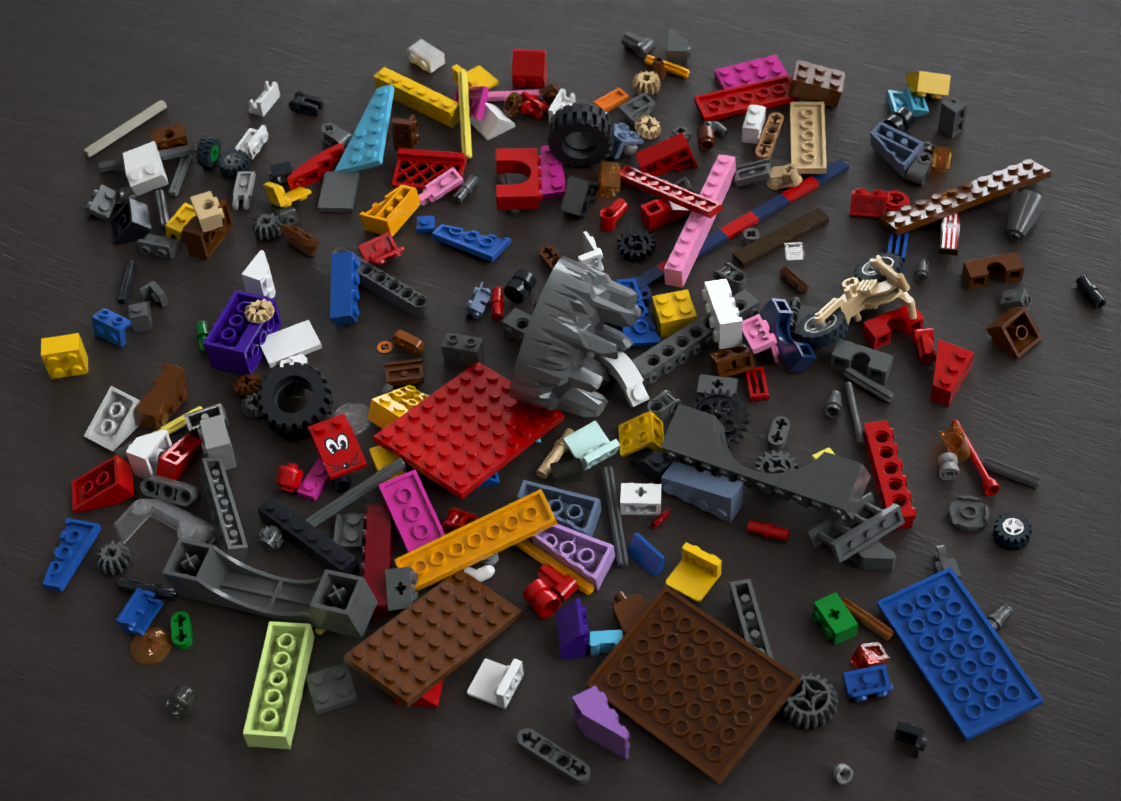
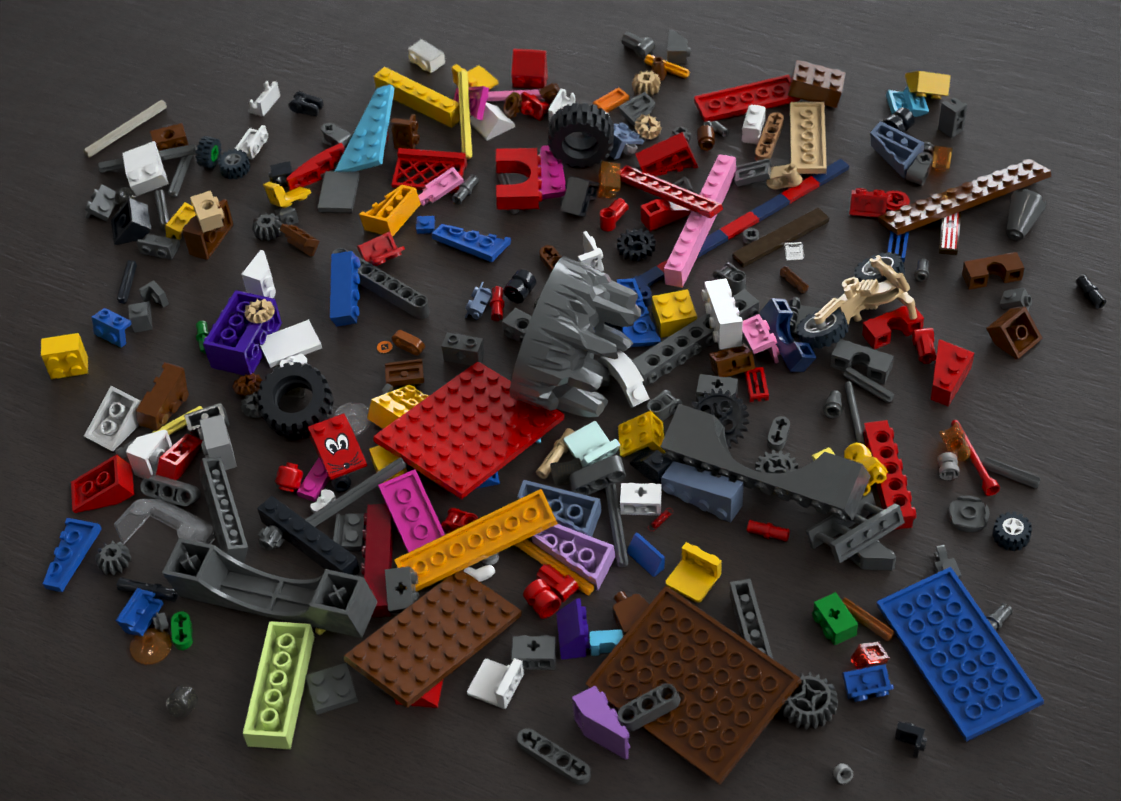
light grey hinge [233,172,256,210] -> none
dark pink plate [714,55,788,90] -> none
none -> dark grey plate [152,612,168,632]
none -> white piece [310,489,336,513]
none -> dark grey brick [511,635,557,670]
none -> dark grey beam [569,455,626,496]
none -> dark grey beam [618,683,680,731]
none -> yellow hips [844,443,888,496]

